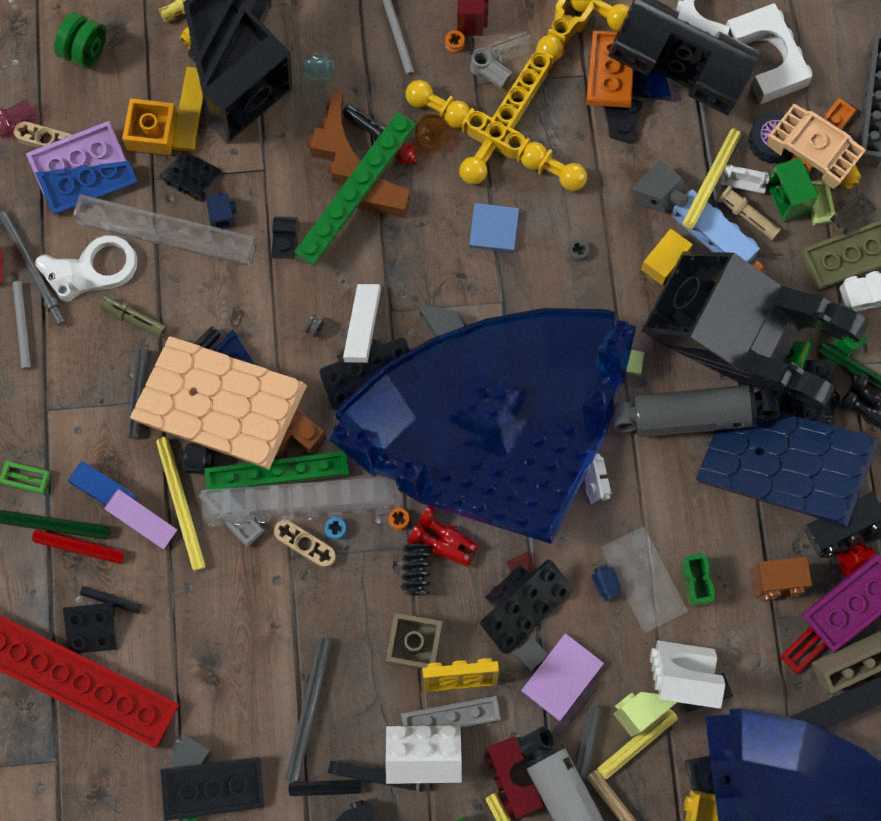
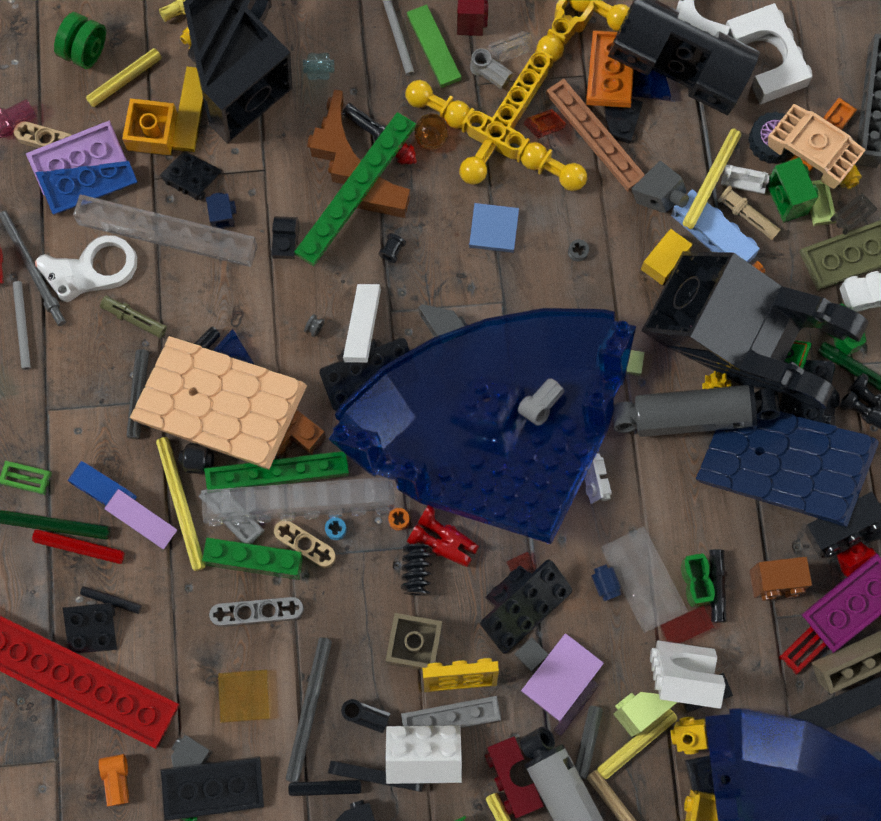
orange bush [445,30,465,53] -> none
none -> light yellow axle [86,48,162,107]
none -> orange piece [99,754,130,807]
none -> green brick [202,537,303,580]
none -> light grey beam [209,597,304,627]
none -> clear yellow tile [218,669,270,723]
none -> black piece [341,699,390,734]
none -> black bush [378,233,406,263]
none -> bright green tile [407,5,461,88]
none -> light grey piece [518,378,565,426]
none -> clear red tile [523,109,566,139]
none -> nougat plate [546,79,645,192]
none -> clear red tile [659,606,714,644]
none -> yellow brick [671,717,709,754]
none -> yellow gear [702,371,731,389]
none -> black pin [708,549,727,623]

